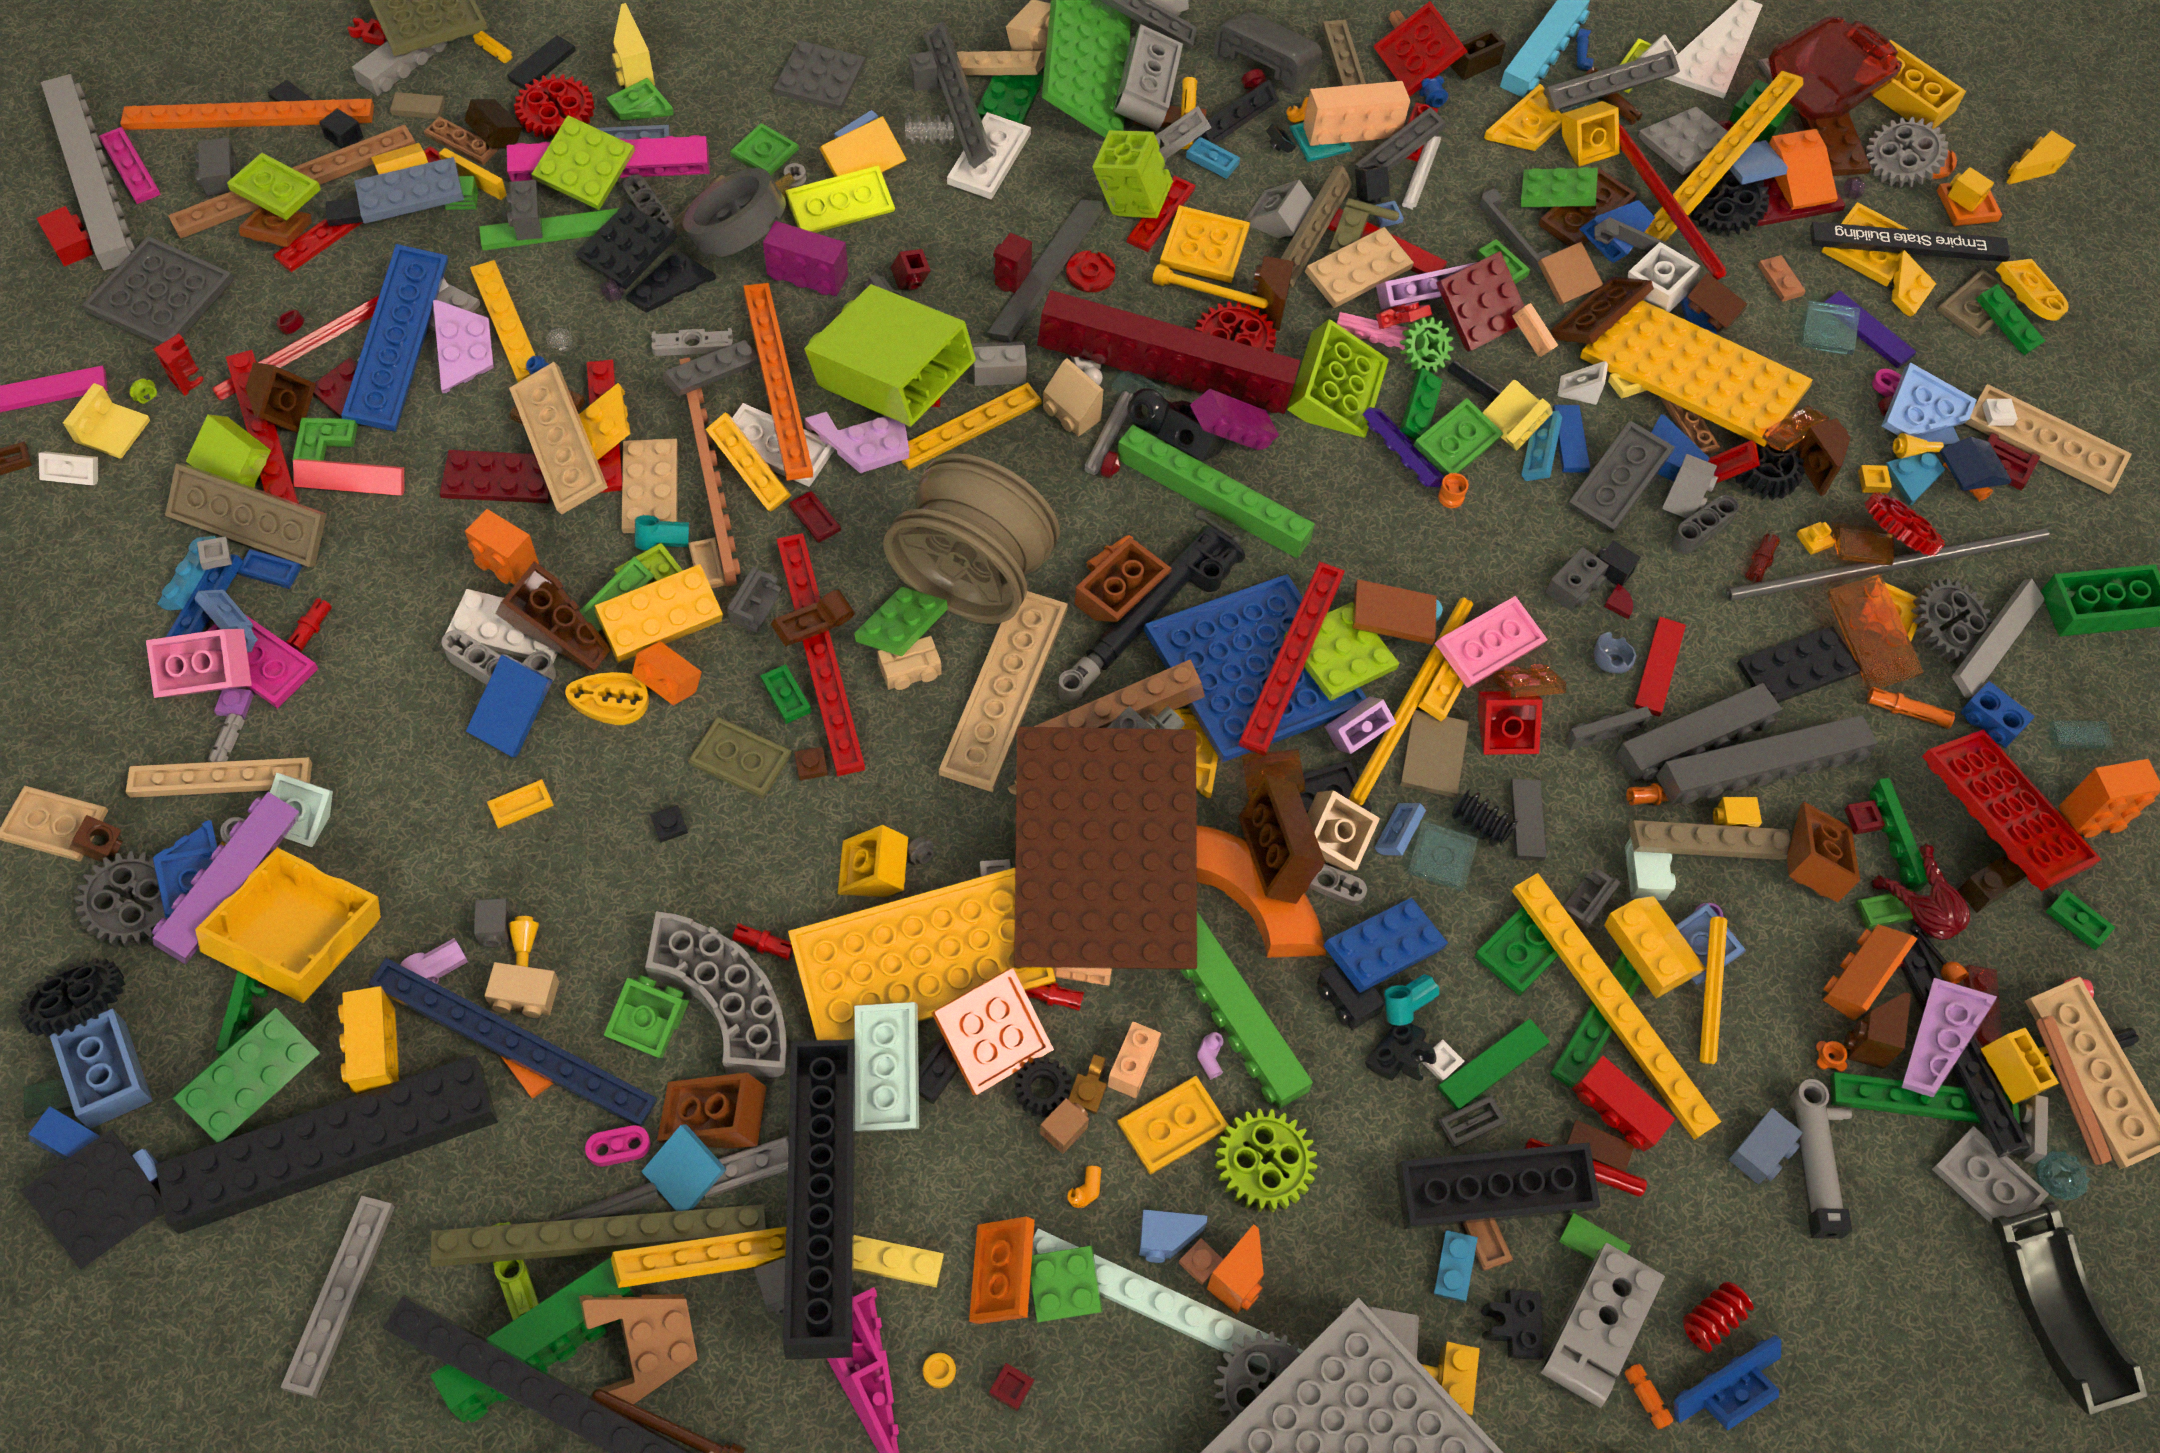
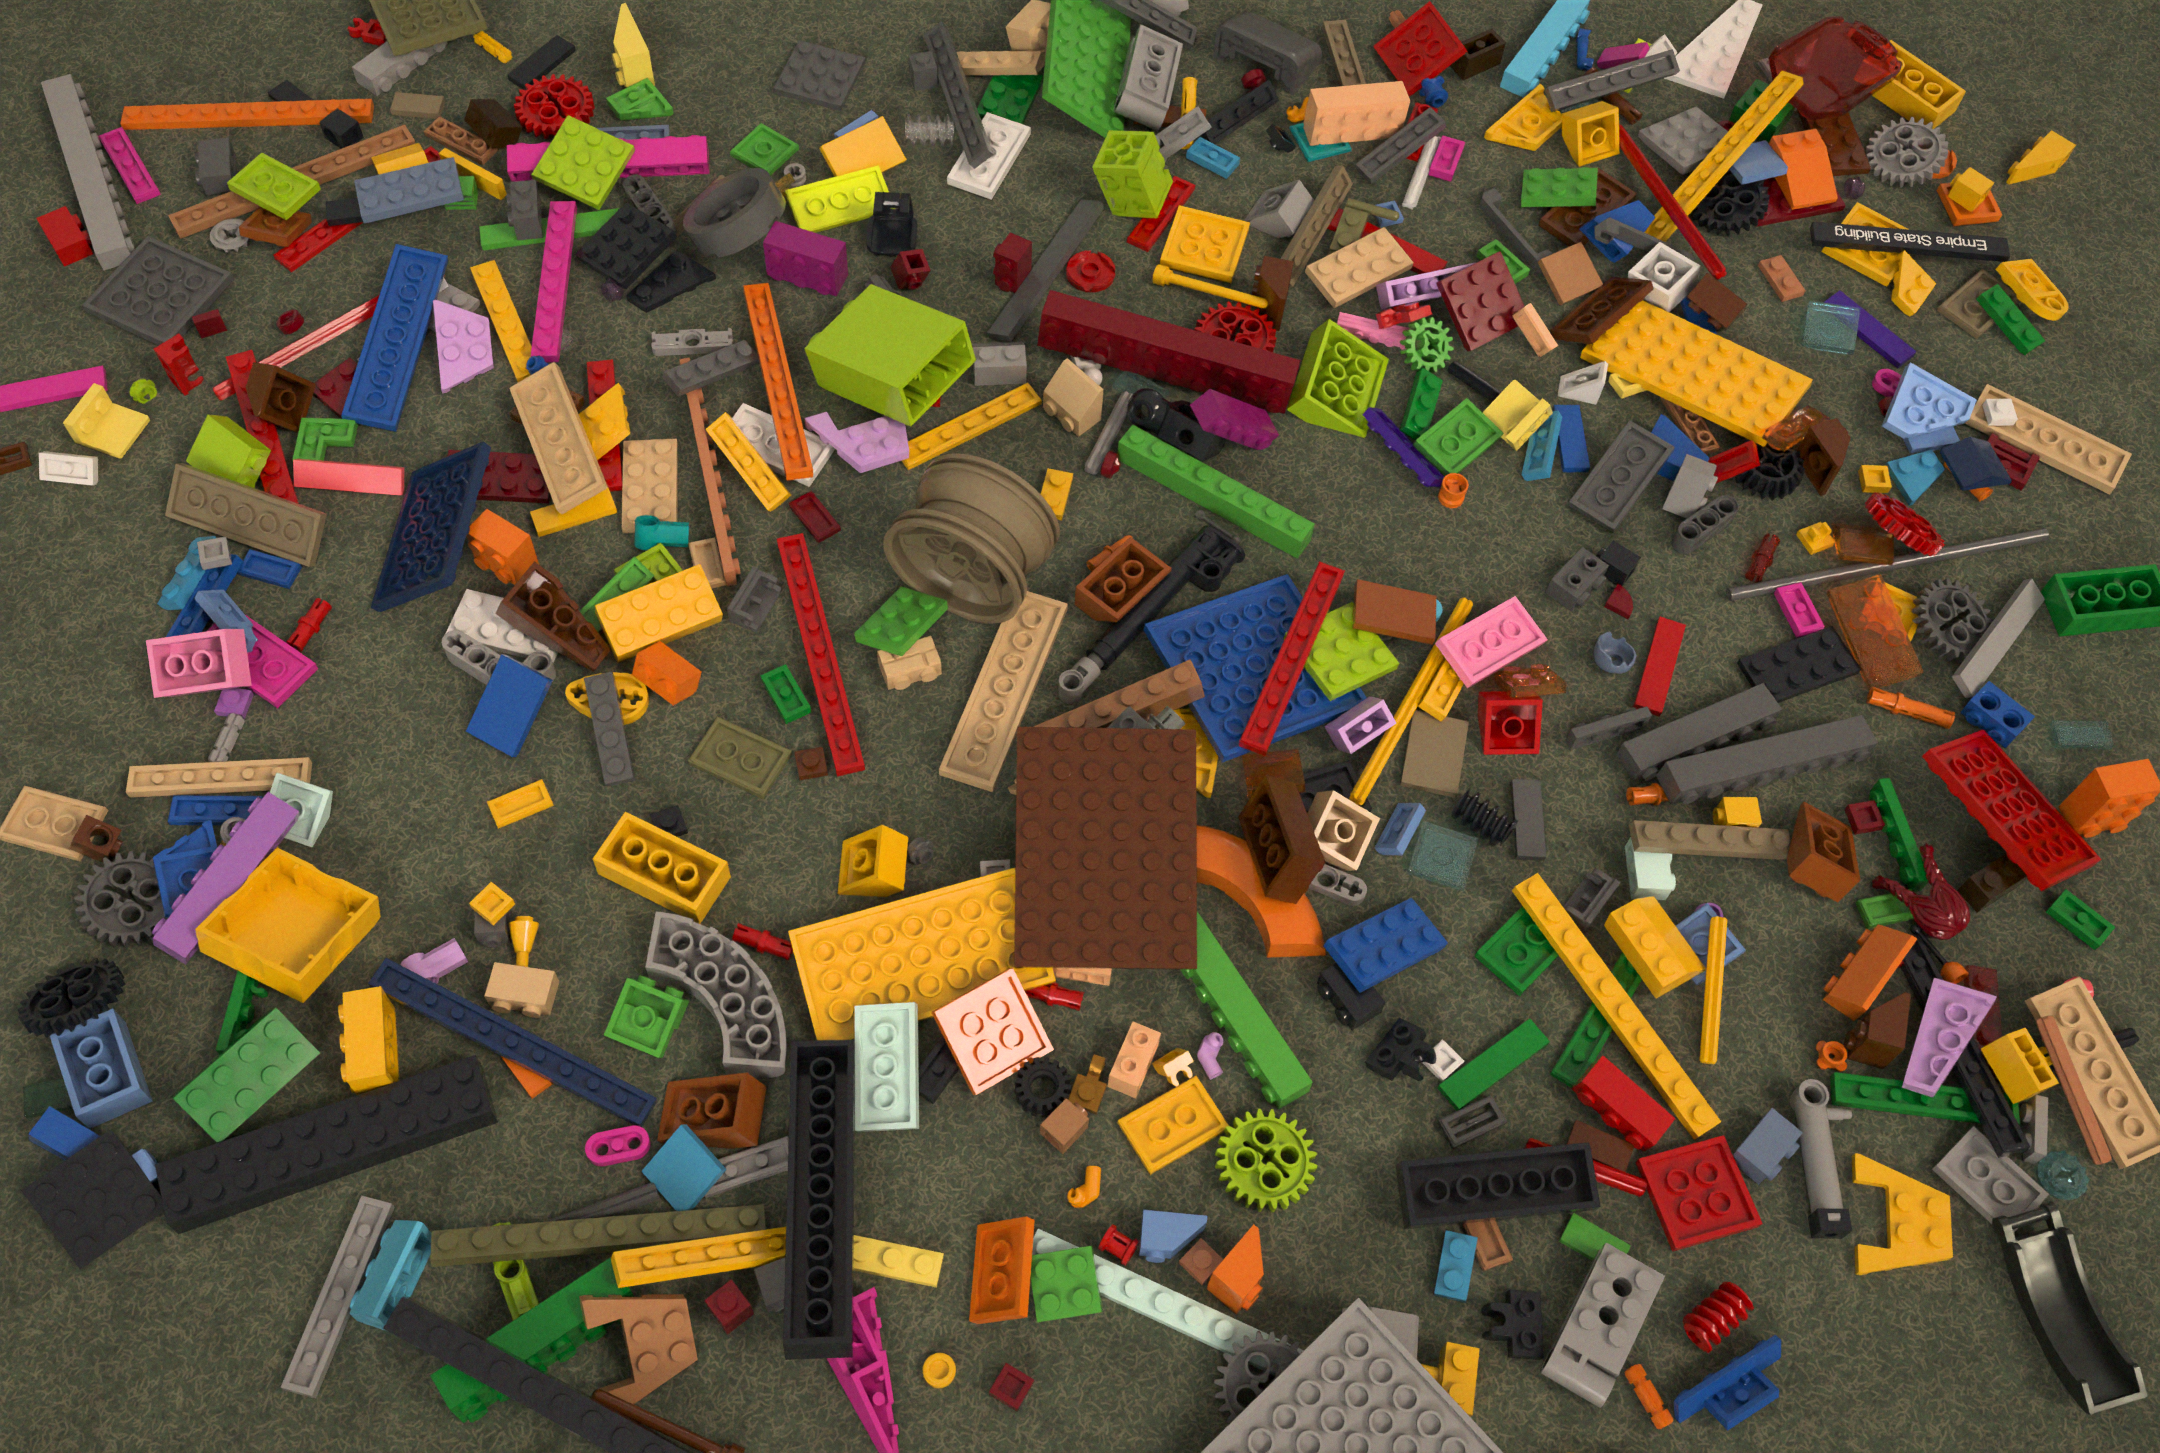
reddish brown plate [770,589,855,647] -> none
black brick [1355,164,1390,203] -> none
teal piece [1384,974,1439,1026] -> none
yellow cone [1893,433,1944,459] -> none
none -> blue tile [167,795,263,825]
none -> dark red tile [192,309,227,339]
none -> light grey gear [210,219,252,253]
none -> medium azure slope [349,1220,432,1332]
none -> dark blue plate [371,442,491,612]
none -> yellow plate [469,882,515,926]
none -> yellow tile [530,488,617,537]
none -> dark pink plate [531,201,577,362]
none -> dark grey plate [584,671,636,787]
none -> yellow brick [593,812,731,924]
none -> dark red brick [704,1279,754,1335]
none -> black piece [866,192,918,255]
none -> yellow plate [1041,468,1073,520]
none -> red bush [1098,1224,1140,1266]
none -> yellow tile [1152,1048,1194,1087]
none -> dark pink plate [1428,135,1465,182]
none -> dark pink tile [1597,42,1650,69]
none -> red plate [1635,1135,1763,1252]
none -> dark pink plate [1774,582,1825,638]
none -> yellow wing [1852,1153,1953,1275]

